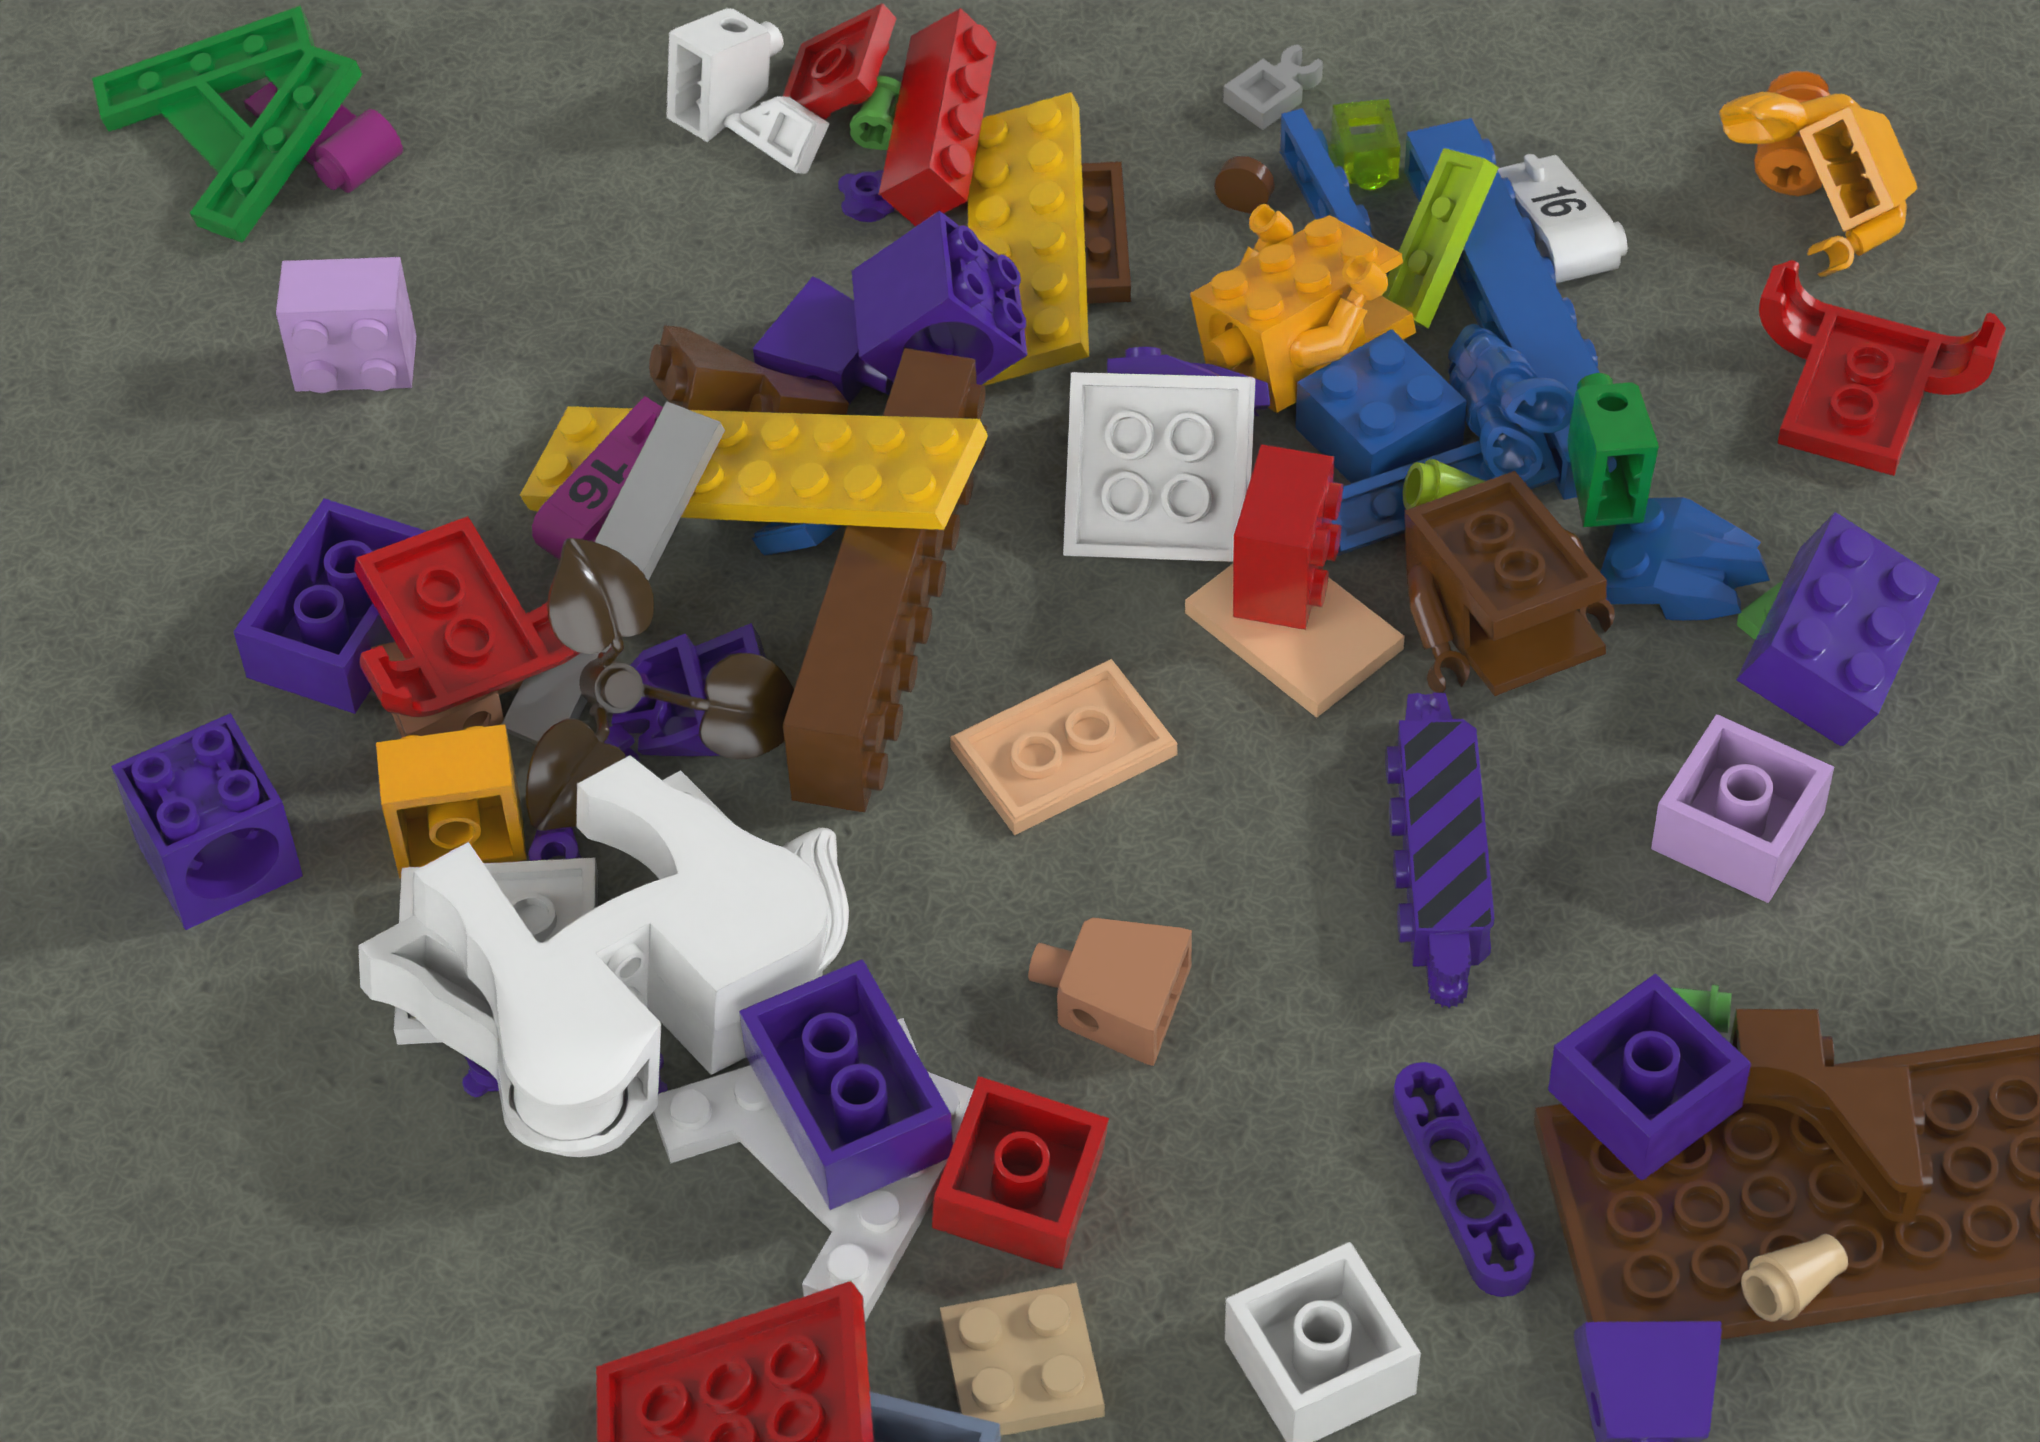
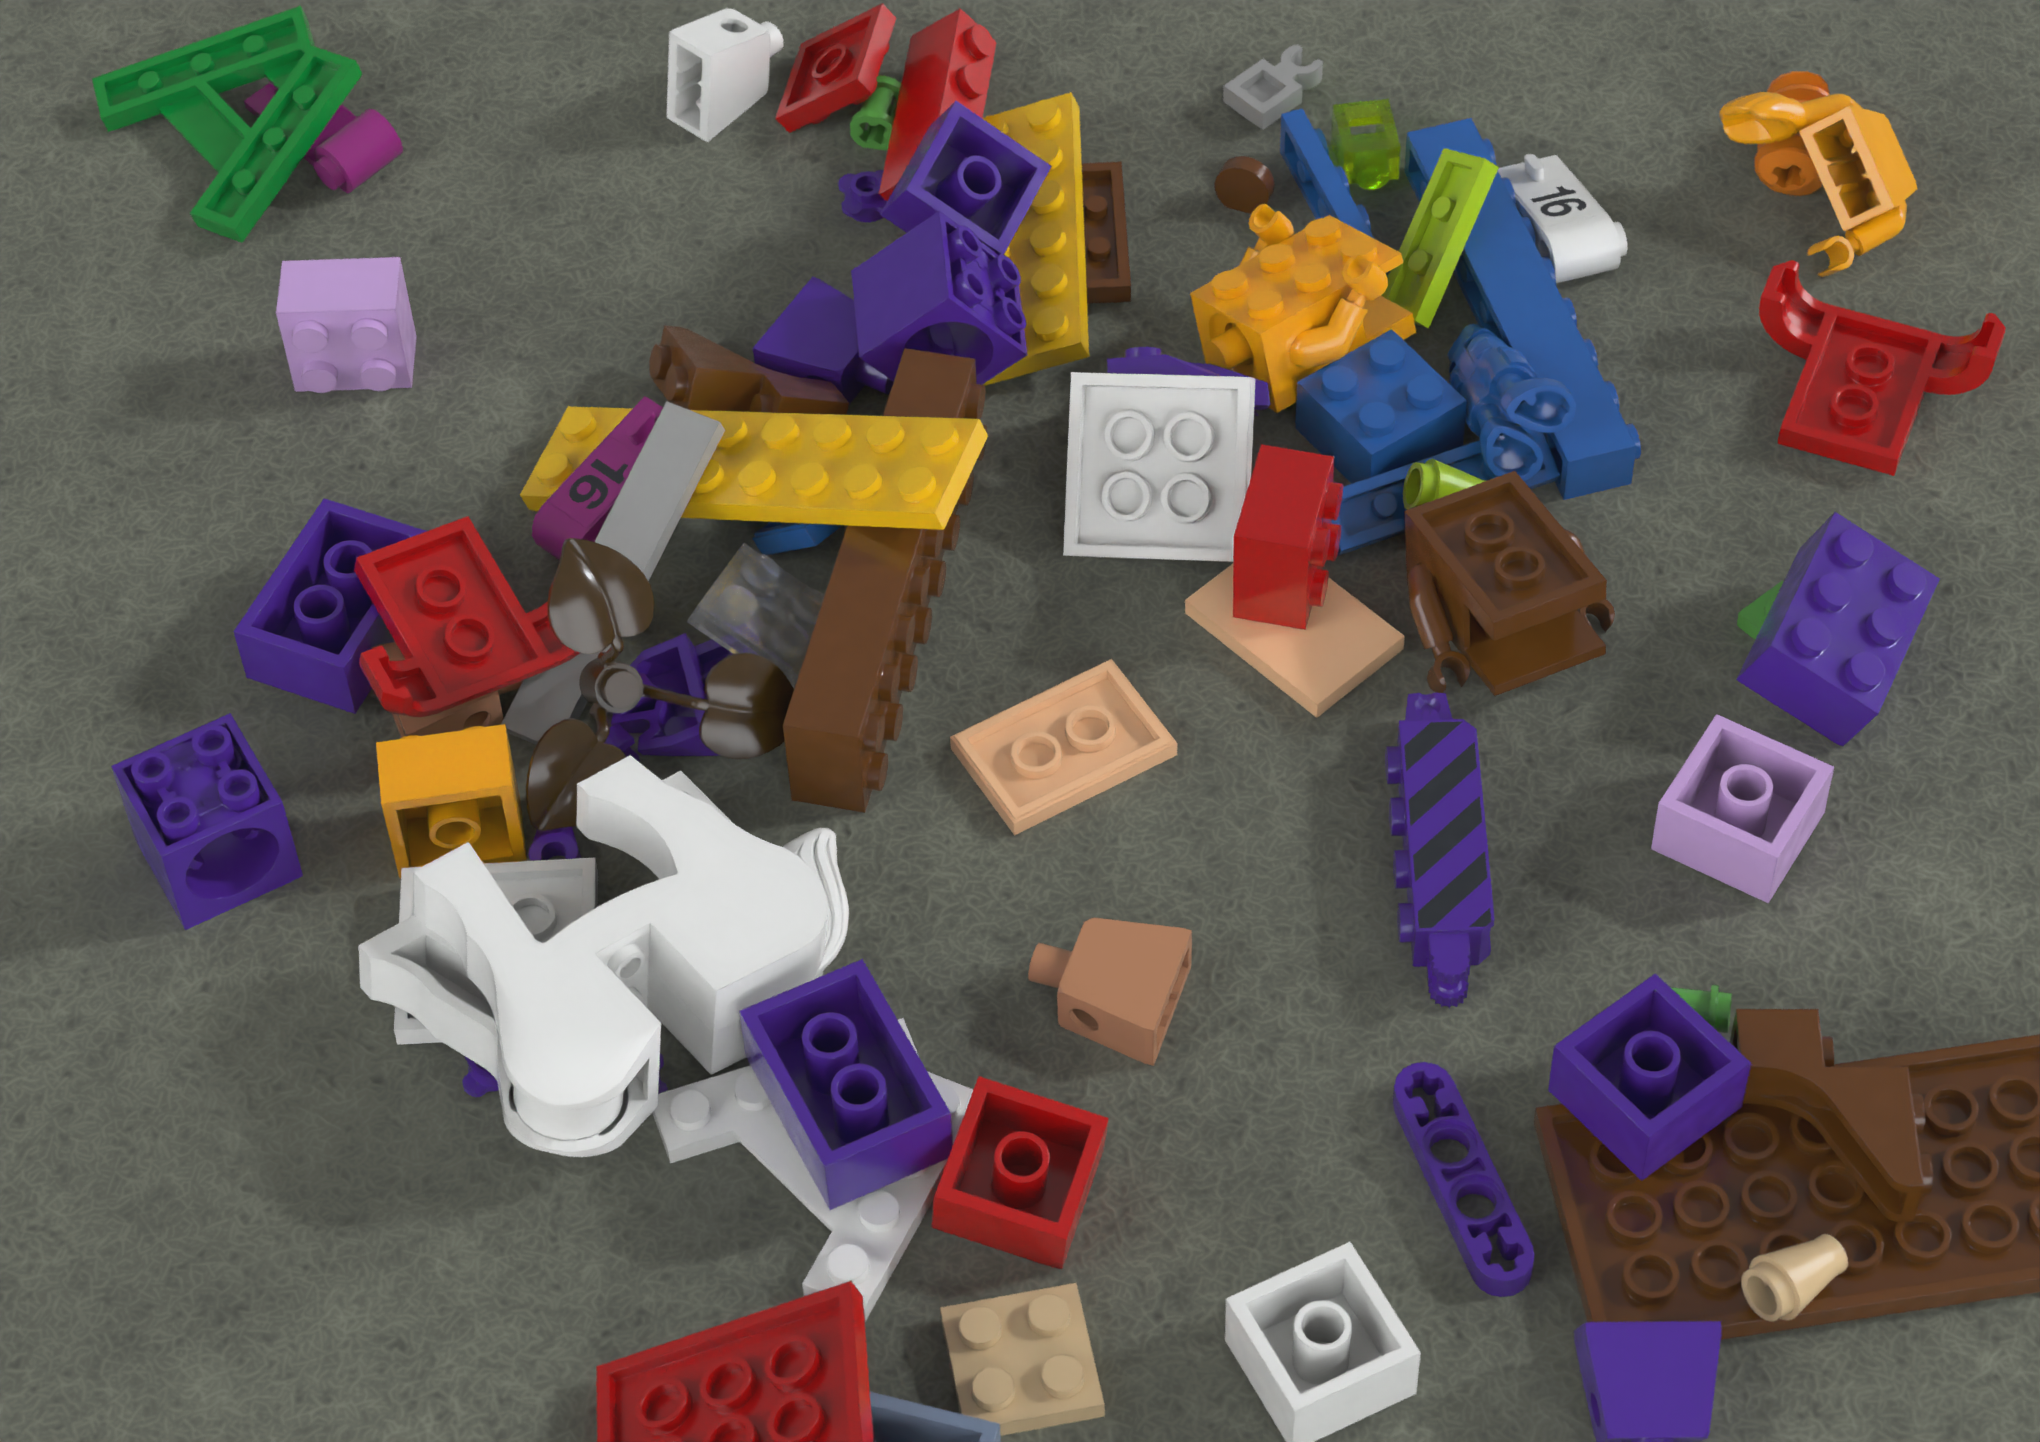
white tile [723,96,829,174] -> none
green torso [1567,373,1659,527] -> none
blue plate [1600,497,1770,621] -> none
none -> clear plate [687,543,825,688]
none -> dark purple brick [880,101,1052,255]

